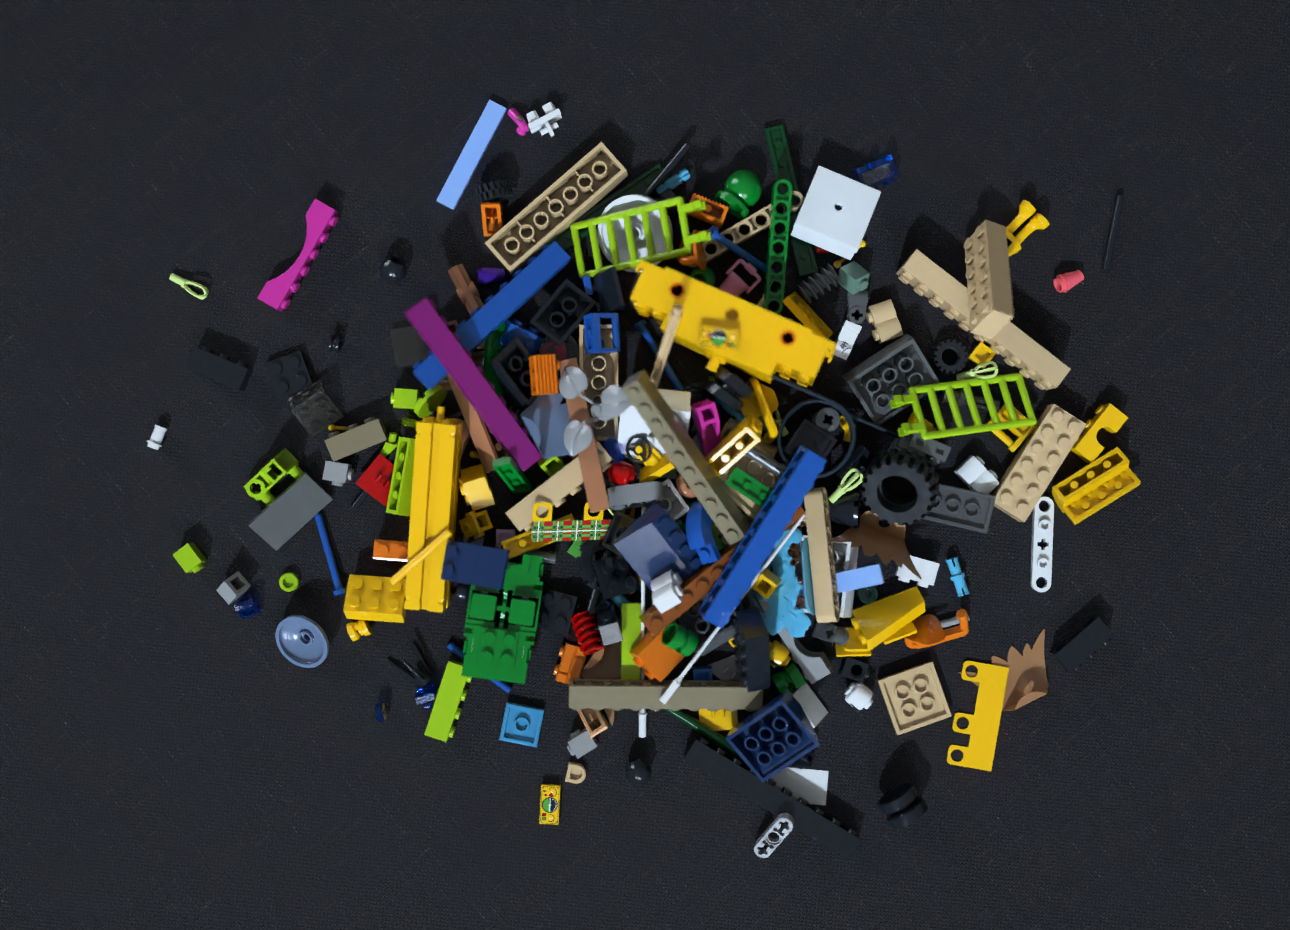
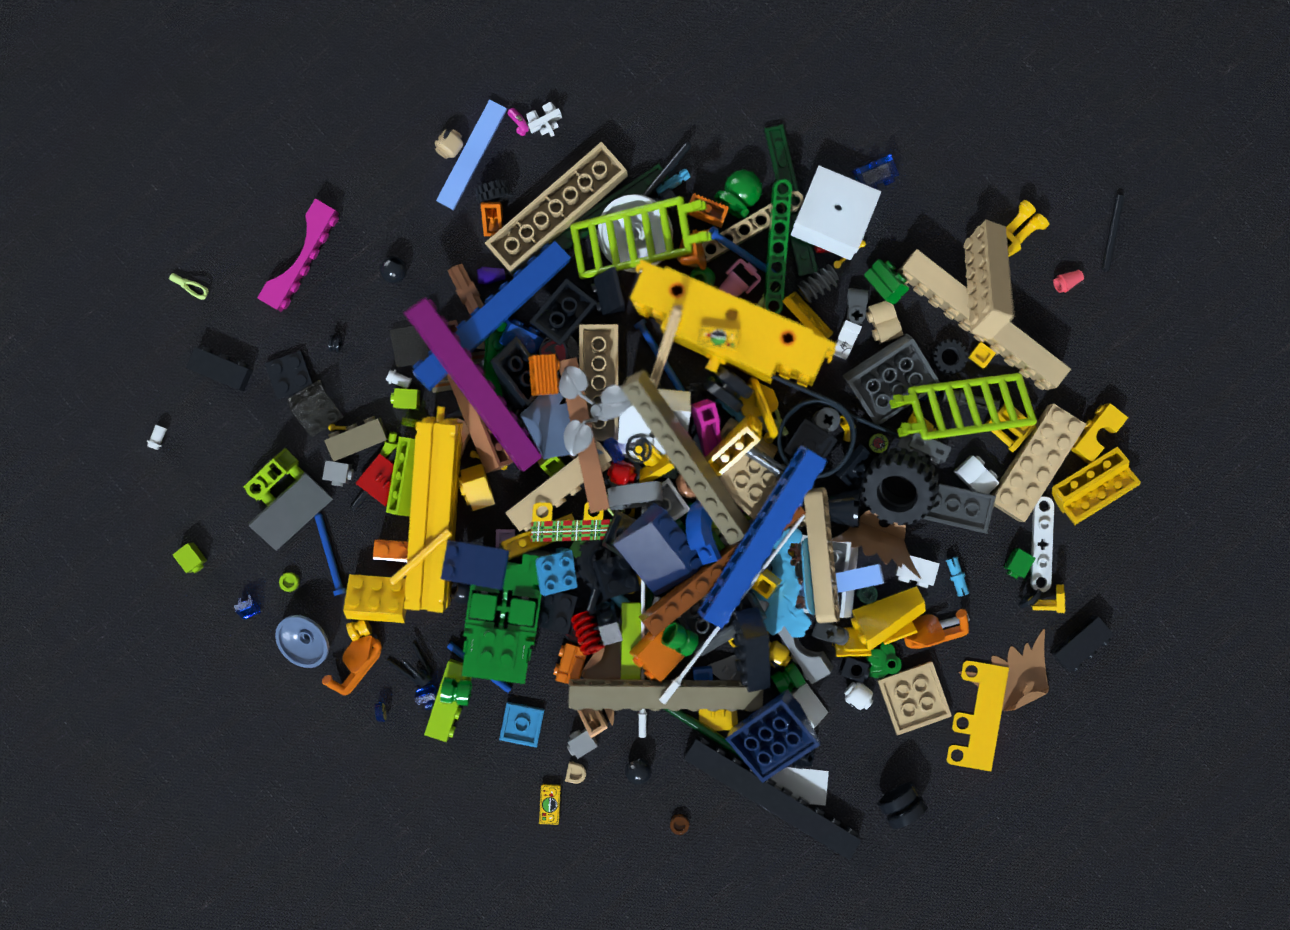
light grey brick [216,571,251,605] -> none
lime tile [414,385,447,418] -> none
yellow brick [459,510,493,539] -> none
green plate [492,457,532,494] -> none
blue tile [582,276,593,296] -> none
blue tile [584,313,621,354] -> none
white brick [651,570,684,613] -> none
green plate [724,466,772,507] -> none
light grey beam [754,813,794,858] -> none
yellowish green piece [828,468,863,503] -> none
sand green brick [837,261,870,295] -> none
yellowish green piece [956,361,998,381] -> none
none -> orange piece [322,635,382,695]
none -> white pin [386,370,412,389]
none -> tan head [435,129,463,159]
none -> green wheel [440,677,472,706]
none -> dark azure bracket [535,547,577,596]
none -> reddish brown tile [670,814,689,835]
none -> green brick [864,259,909,304]
none -> green plate [866,642,902,679]
none -> tile [868,434,888,453]
none -> green brick [1003,548,1036,579]
none -> yellow piece [1018,585,1065,613]

